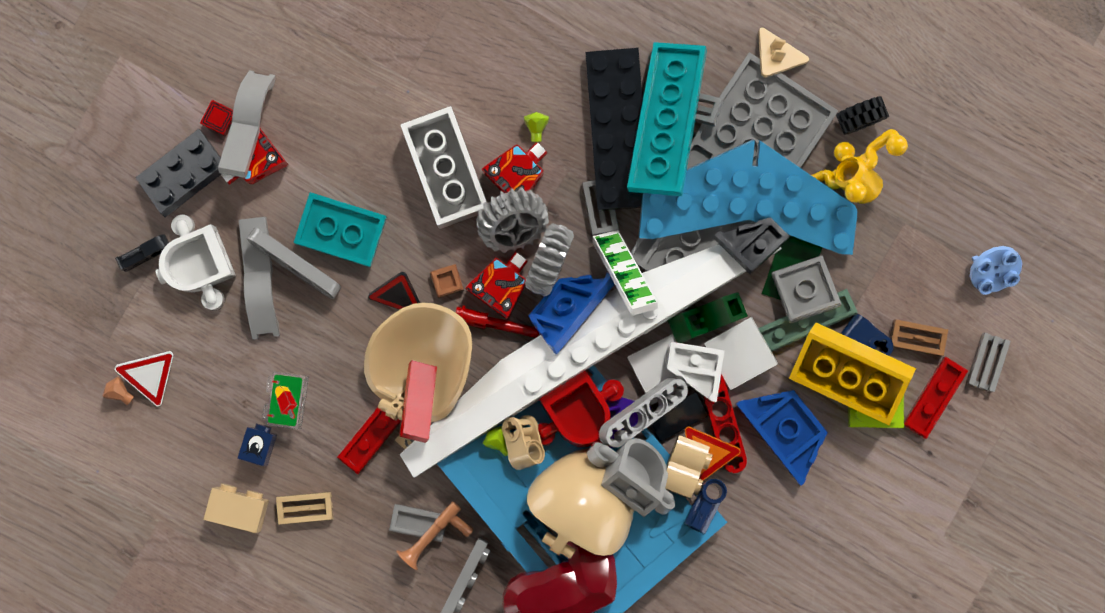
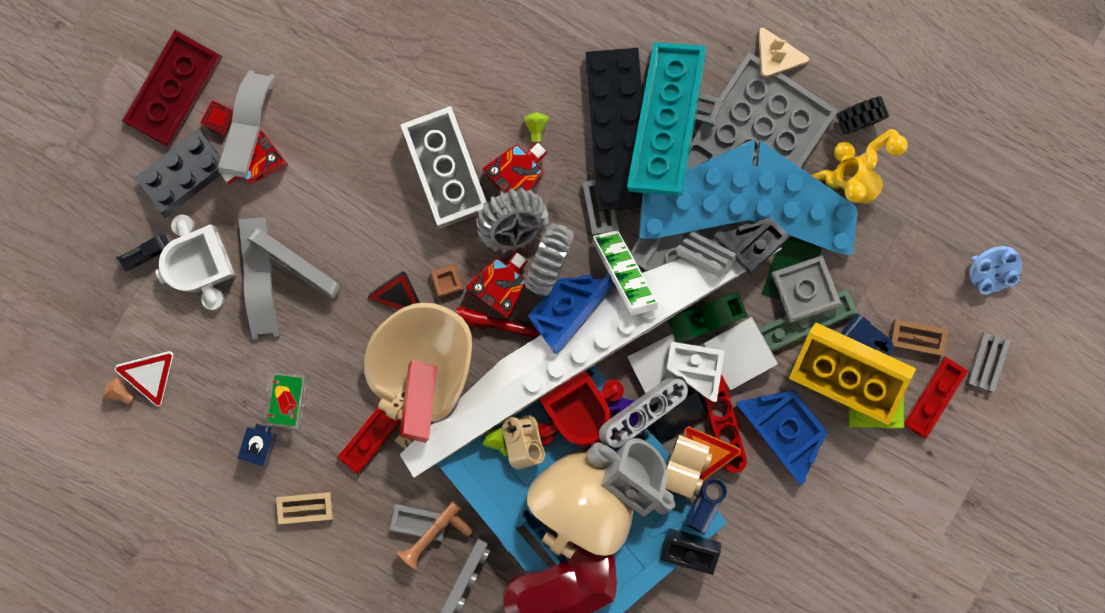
tan brick [203,483,269,533] -> none
teal plate [293,192,387,268] -> none
none -> dark red tile [122,29,222,148]
none -> black slope [660,528,721,575]
none -> light grey tile [676,232,737,278]

